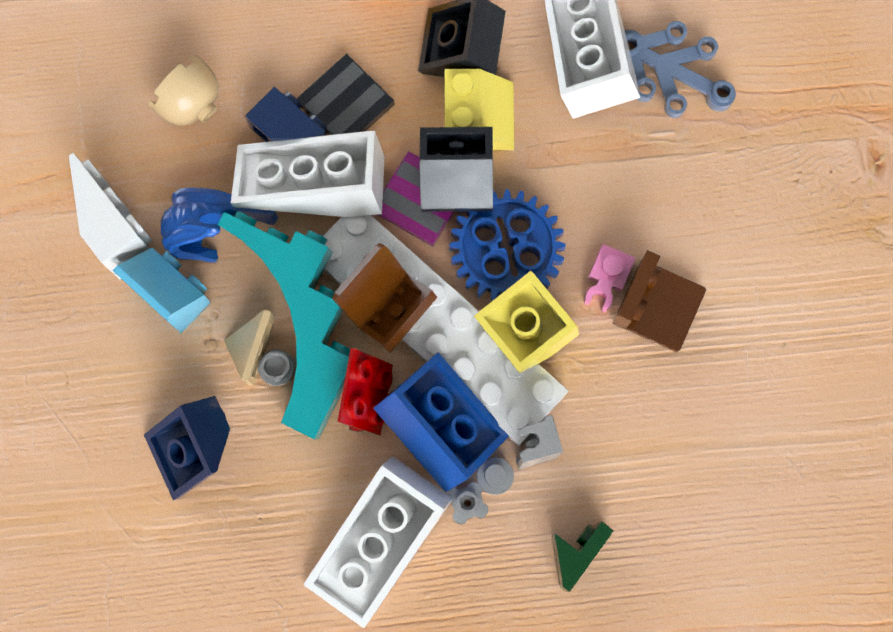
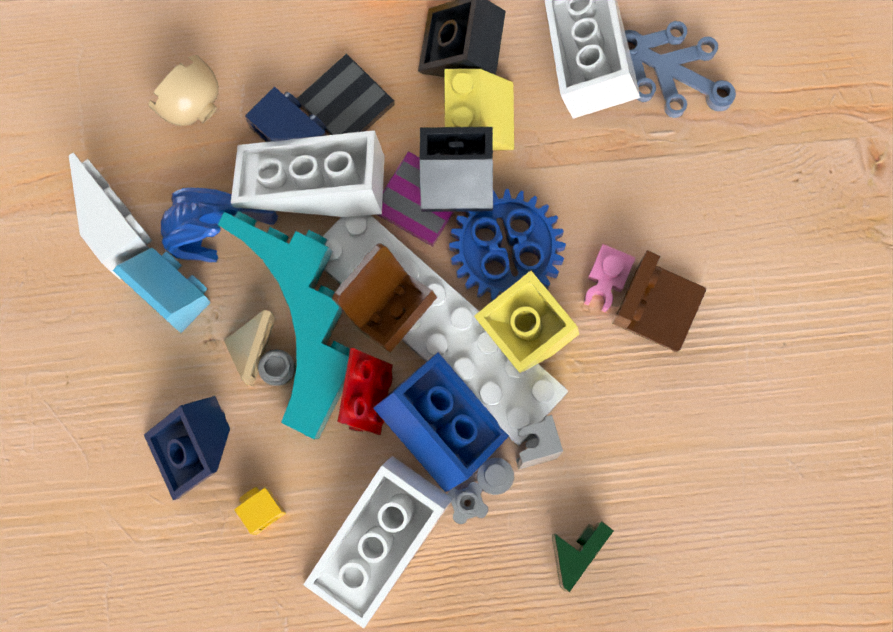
none -> yellow plate [234,487,286,535]

